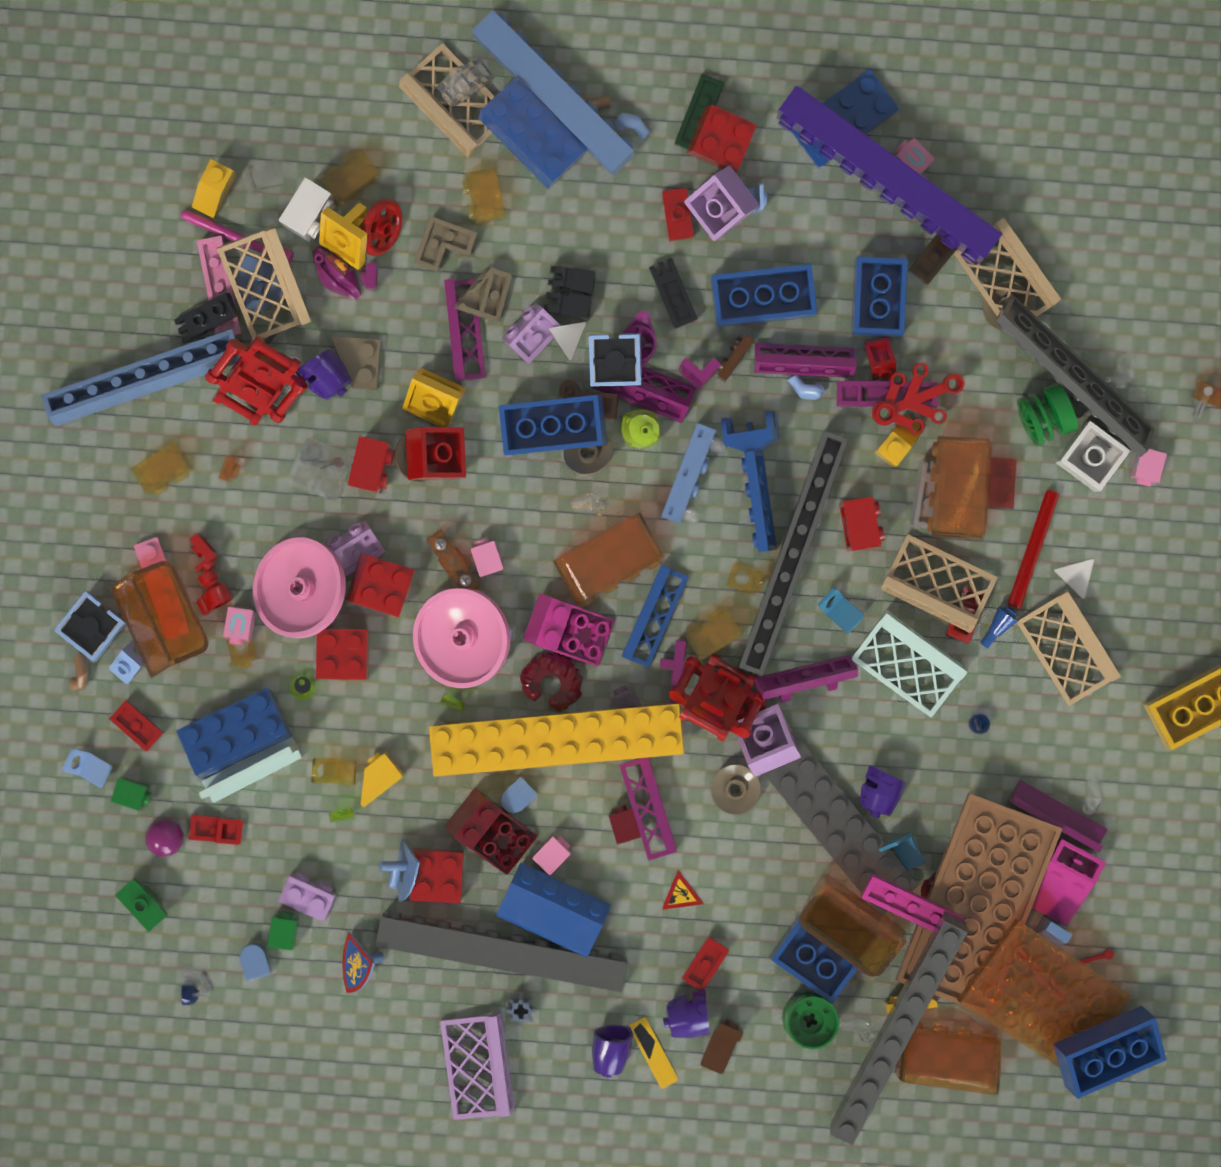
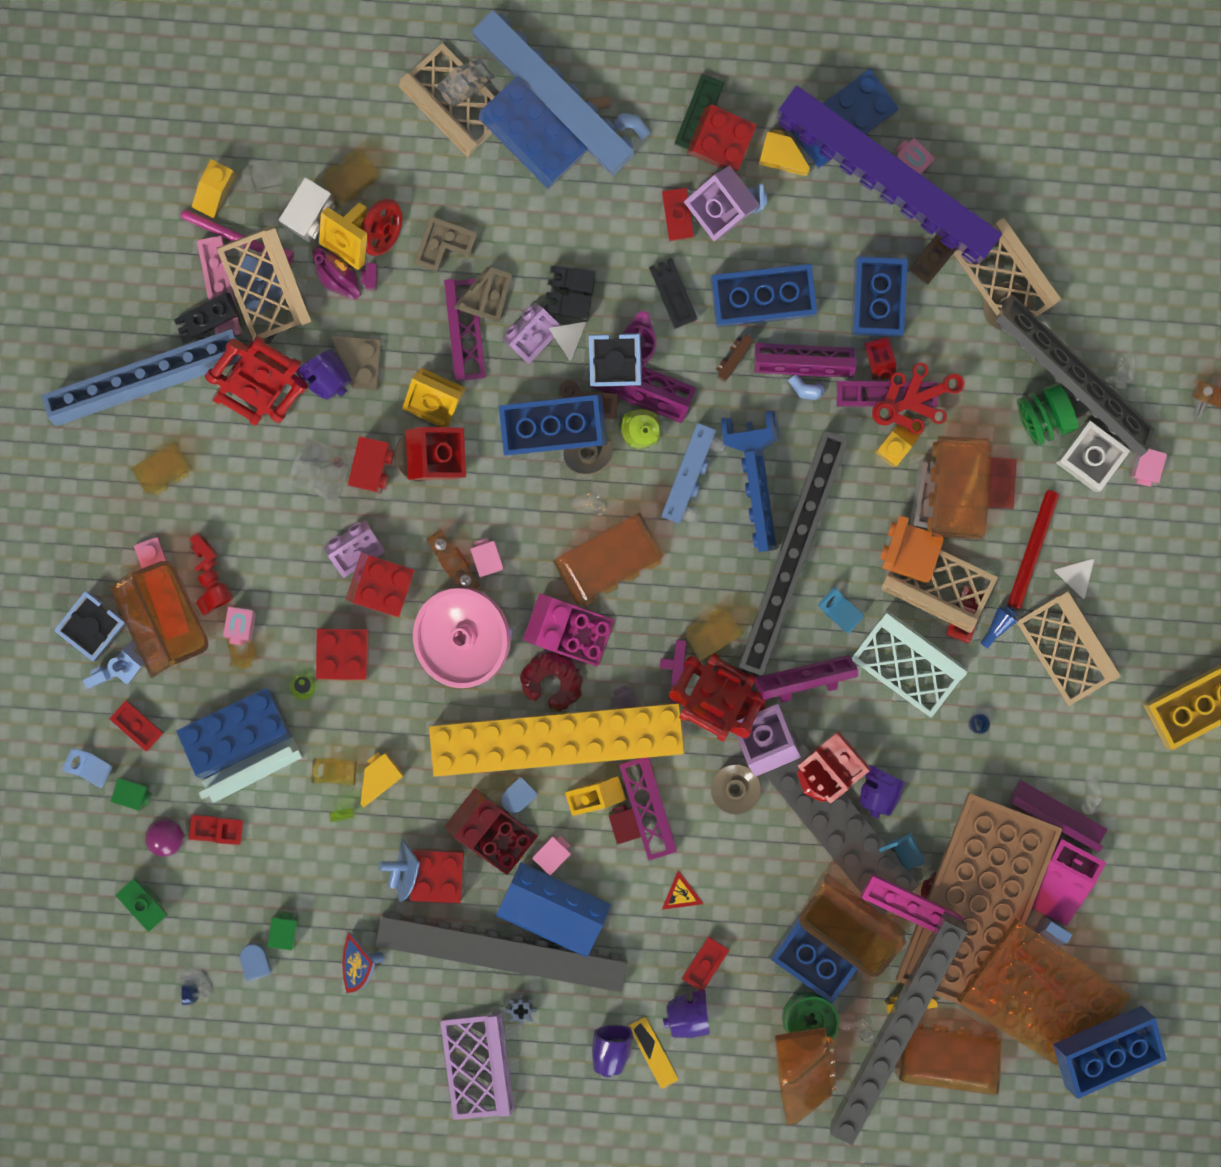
medium nougat arm [69,653,89,691] -> none
clear orange plate [218,455,241,482] -> none
bright pink dish [253,537,346,638] -> none
lavender bracket [278,872,337,922] -> none
clear neon green tile [439,694,466,713] -> none
clear yellow brick [462,167,506,225] -> none
blue fence [621,565,688,668] -> none
magenta fence [678,357,721,390] -> none
reddish brown bracket [700,1018,743,1074] -> none
clear yellow bracket [726,563,765,596] -> none
red brick [839,497,885,552] -> none
red hinge [1063,949,1114,970] -> none
none -> light blue plate [83,656,129,689]
none -> yellow slope [564,776,626,816]
none -> yellow slope [759,129,810,176]
none -> clear orange windscreen [775,1028,836,1126]
none -> red piece [798,731,871,804]
none -> orange bracket [880,515,944,583]

